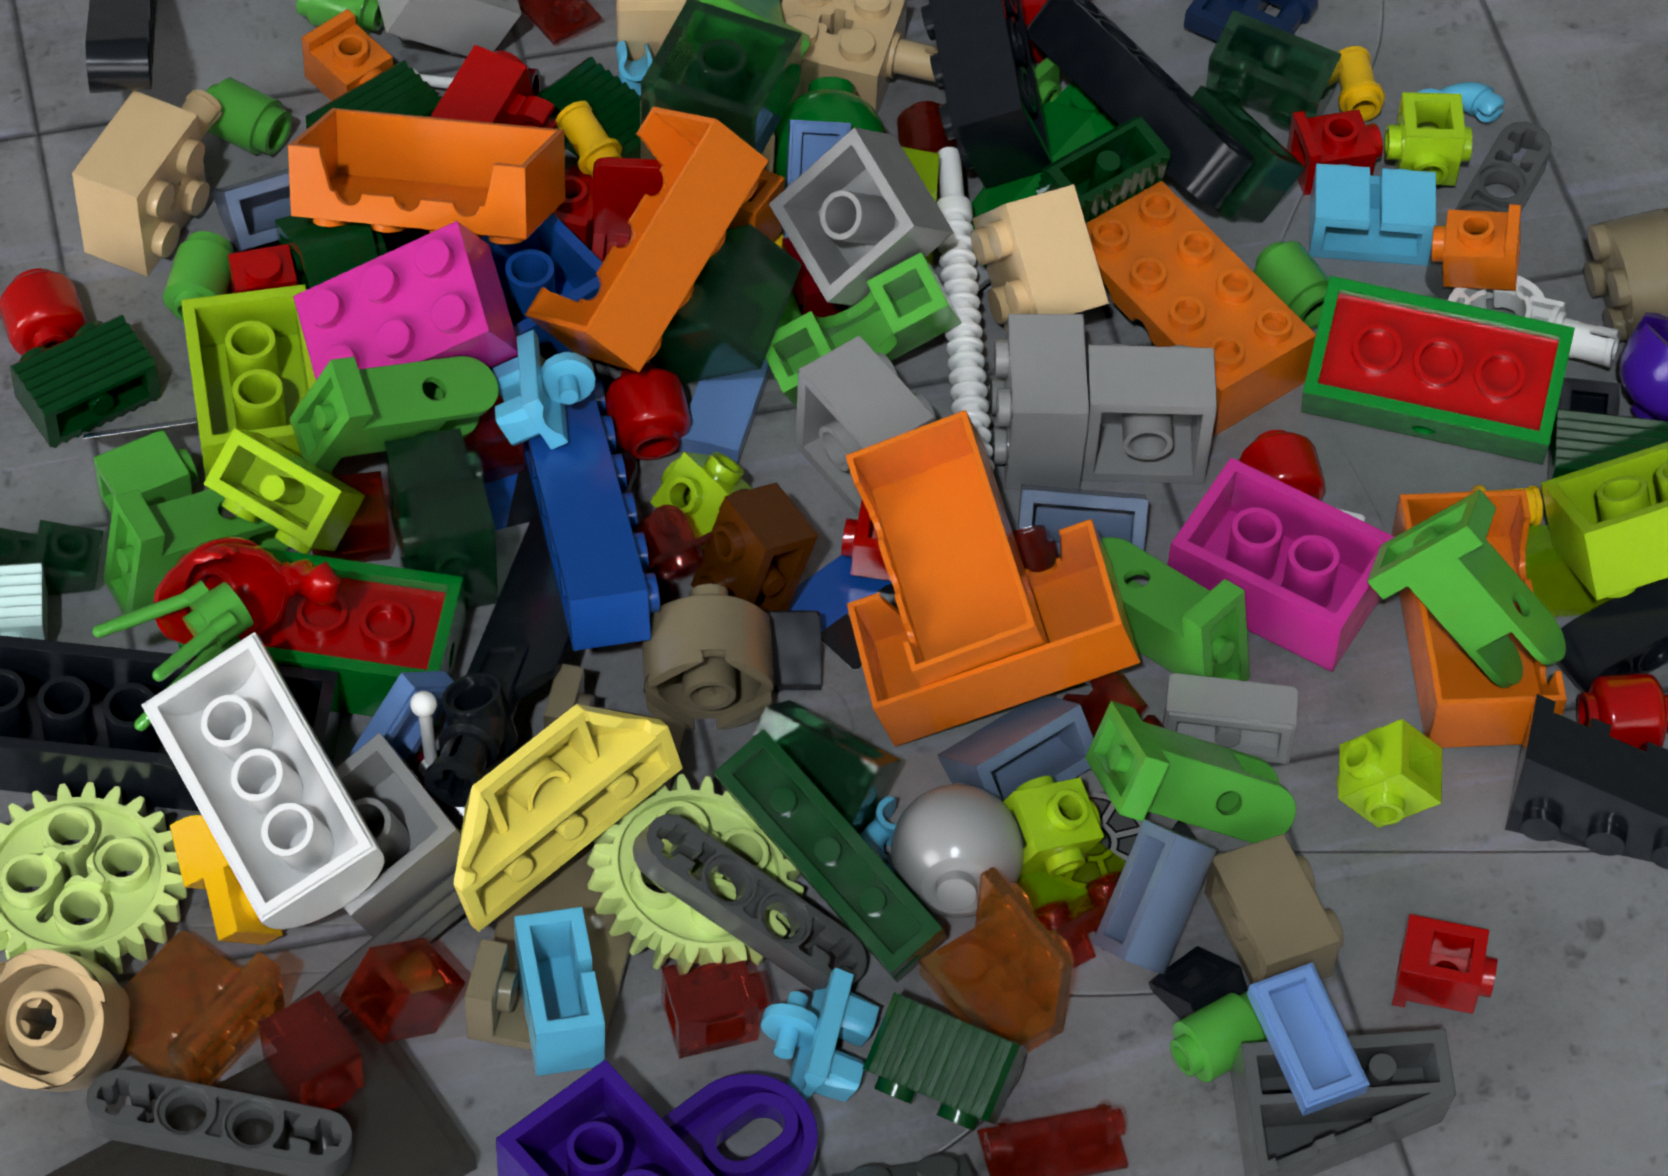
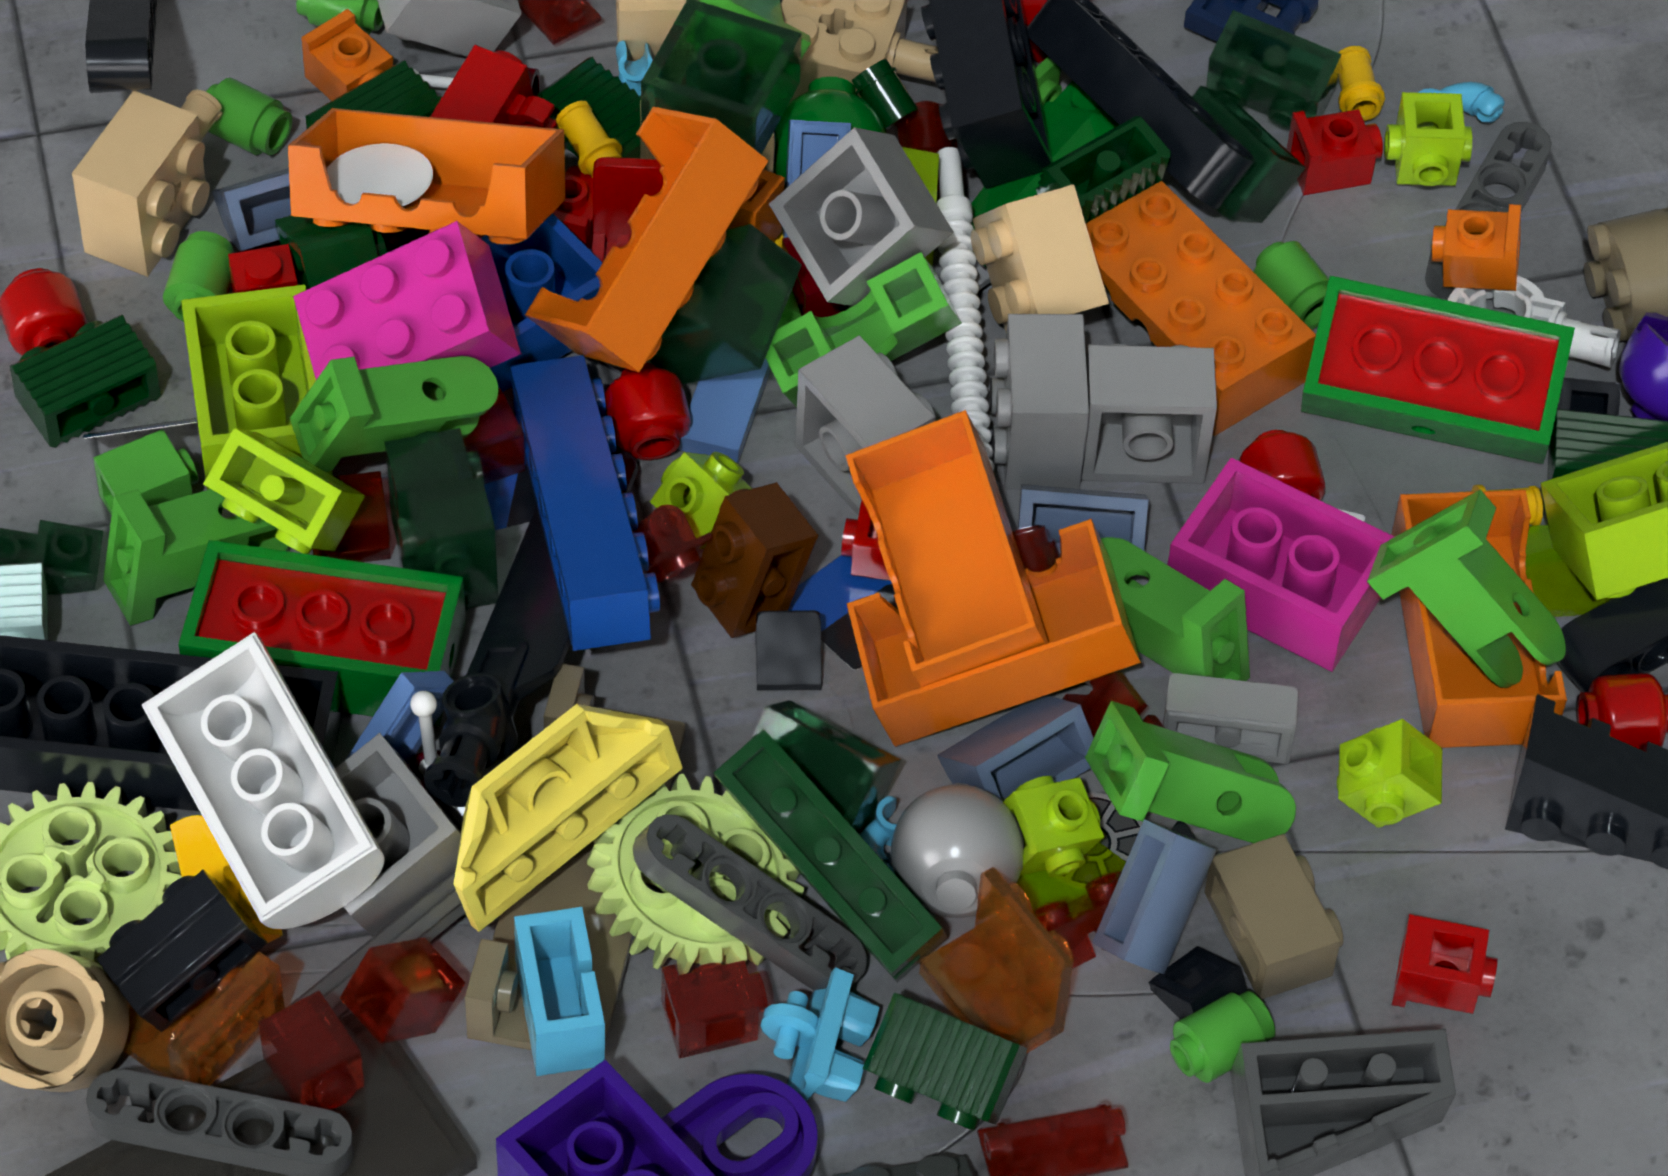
bright green plant [92,580,254,731] -> none
red piece [153,536,342,645] -> none
medium azure hips [492,330,596,450] -> none
dark tan brick [642,583,774,730] -> none
medium blue tile [1246,962,1370,1116] -> none
medium azure piece [1309,163,1436,266] -> none
none -> black brick [97,869,268,1032]
none -> white sticker [327,143,433,207]
none -> dark green piece [852,58,918,131]

